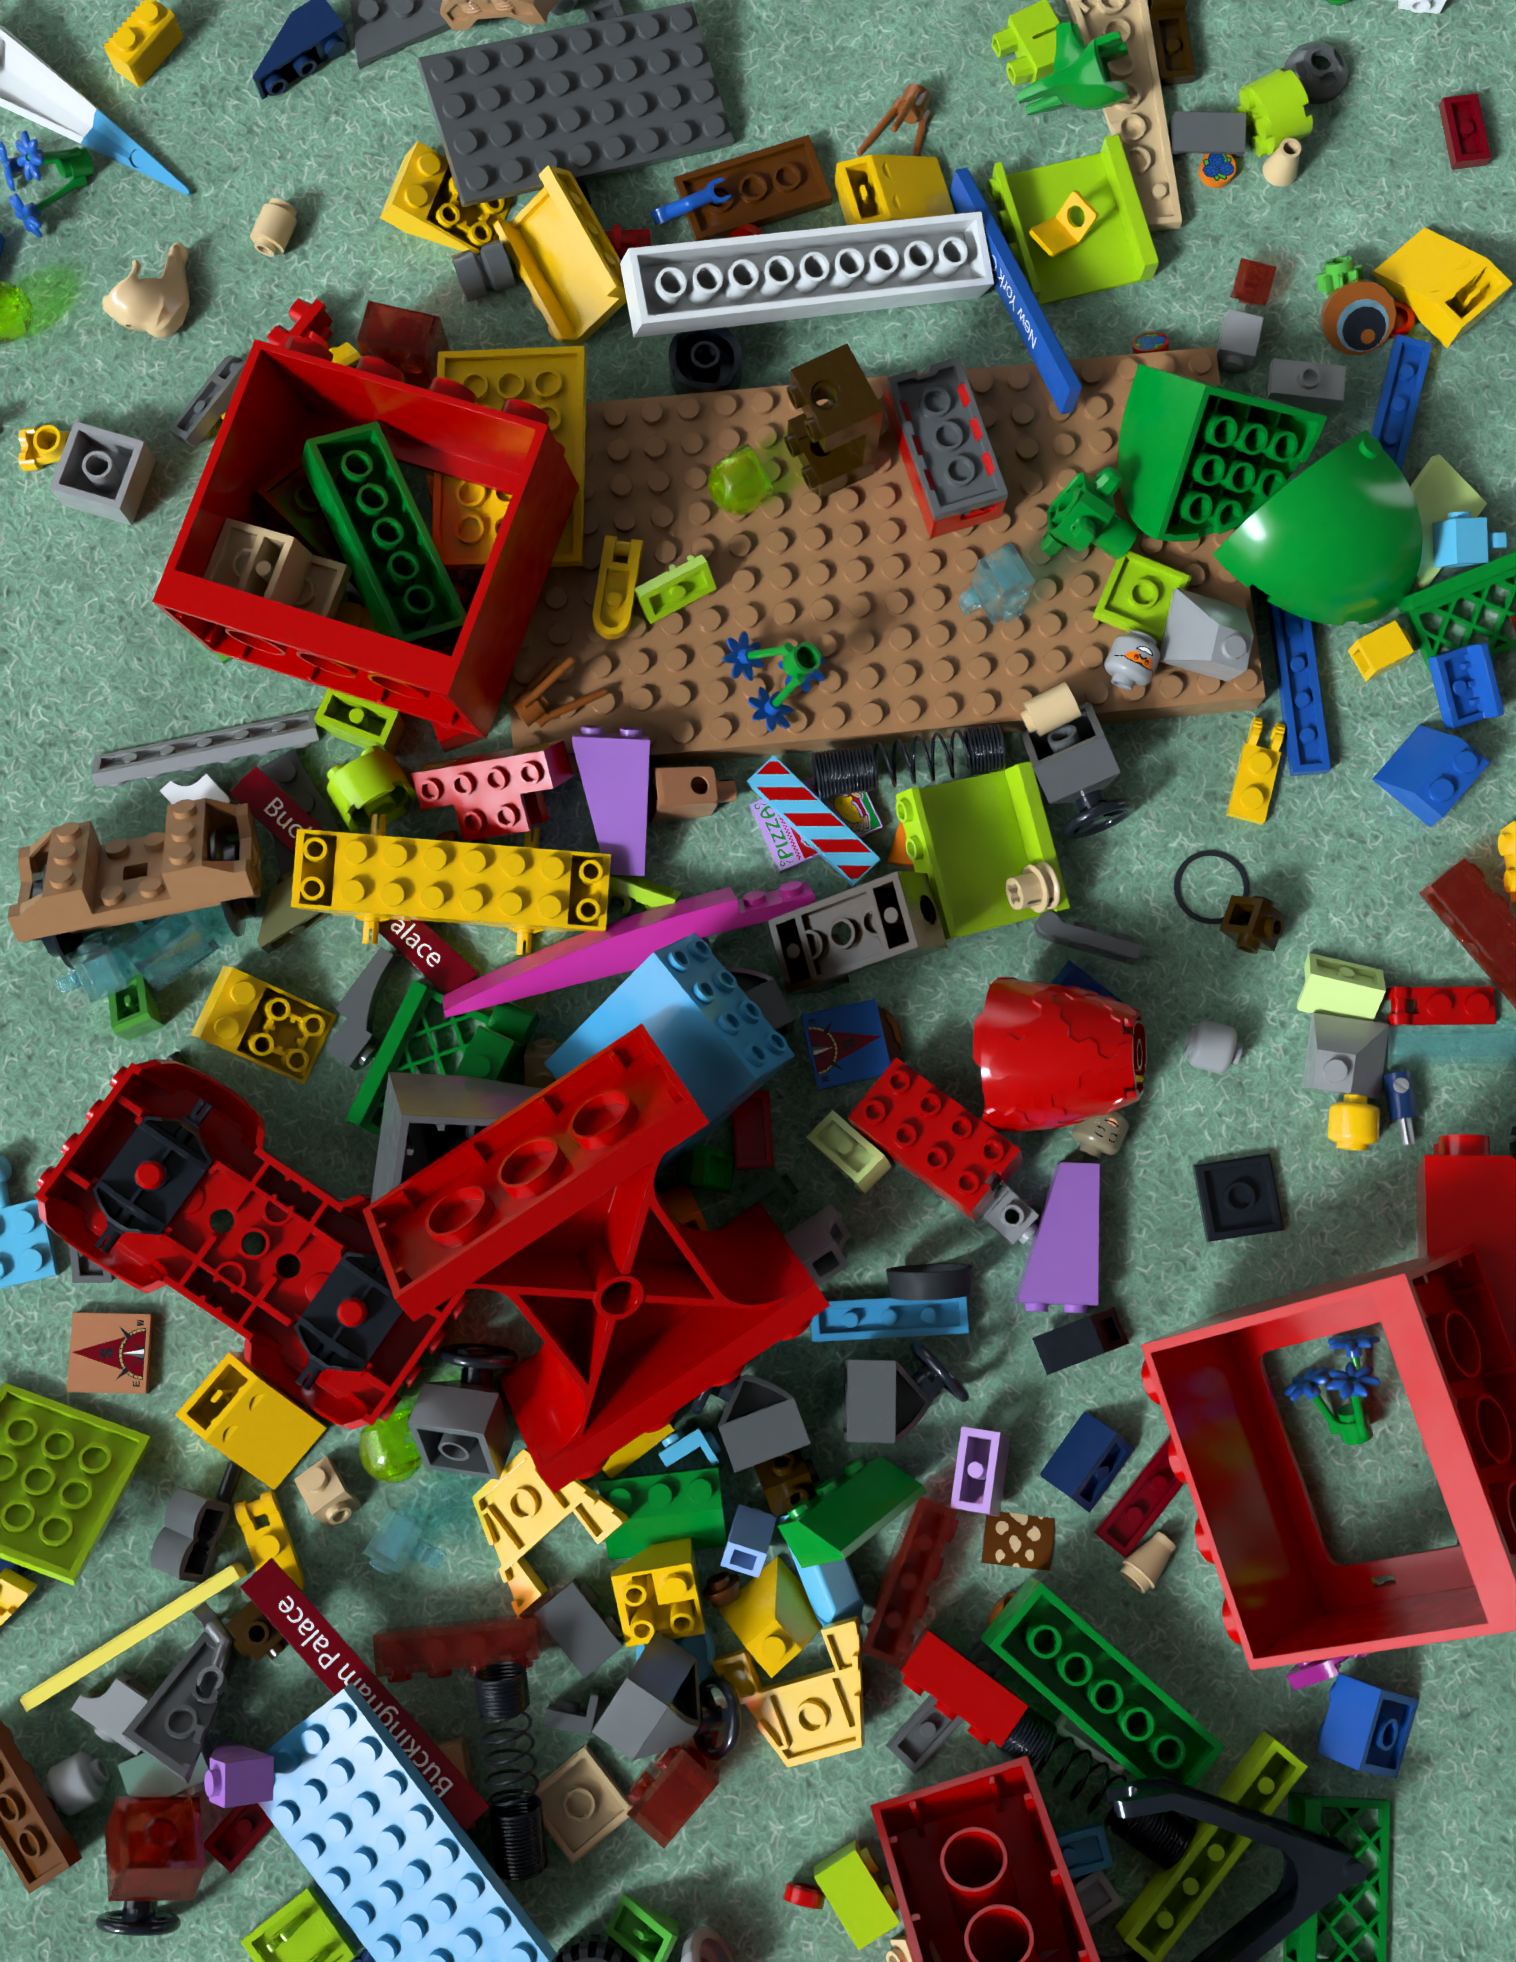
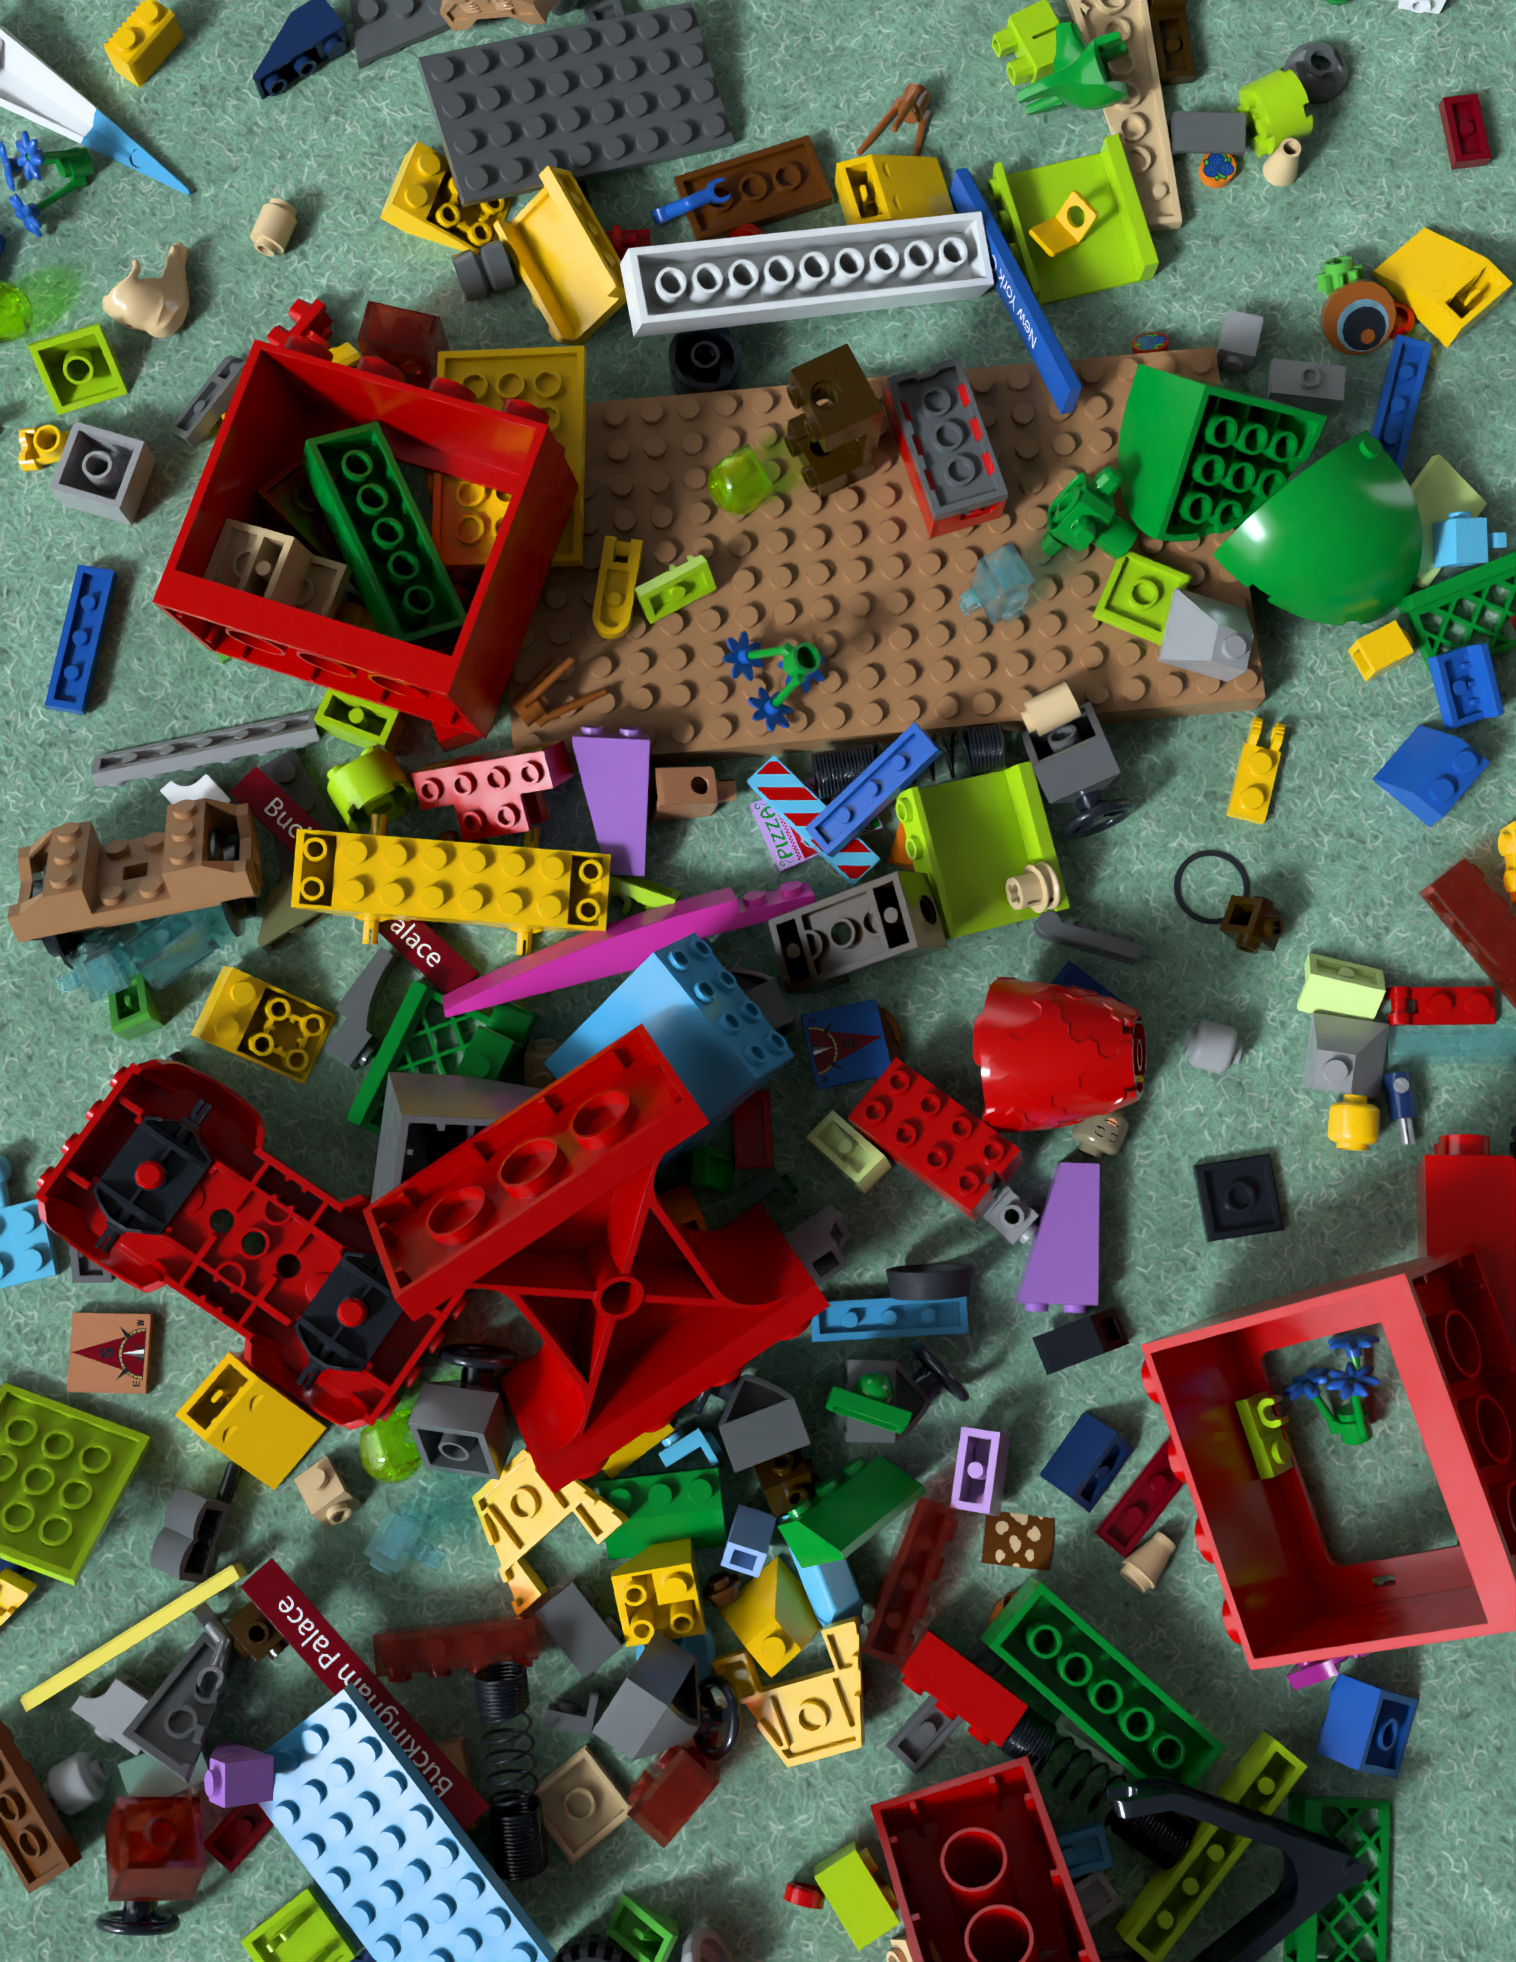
yellow plate [234,1490,305,1591] -> none
light grey head [1104,630,1161,690] -> none
clear red tile [1230,258,1276,306] -> none
blue plate [1266,594,1331,776] -> none
none -> lime slope [27,322,128,415]
none -> blue plate [45,564,118,715]
none -> plate [805,722,943,857]
none -> green tile [825,1371,912,1434]
none -> lime plate [1235,1390,1294,1480]

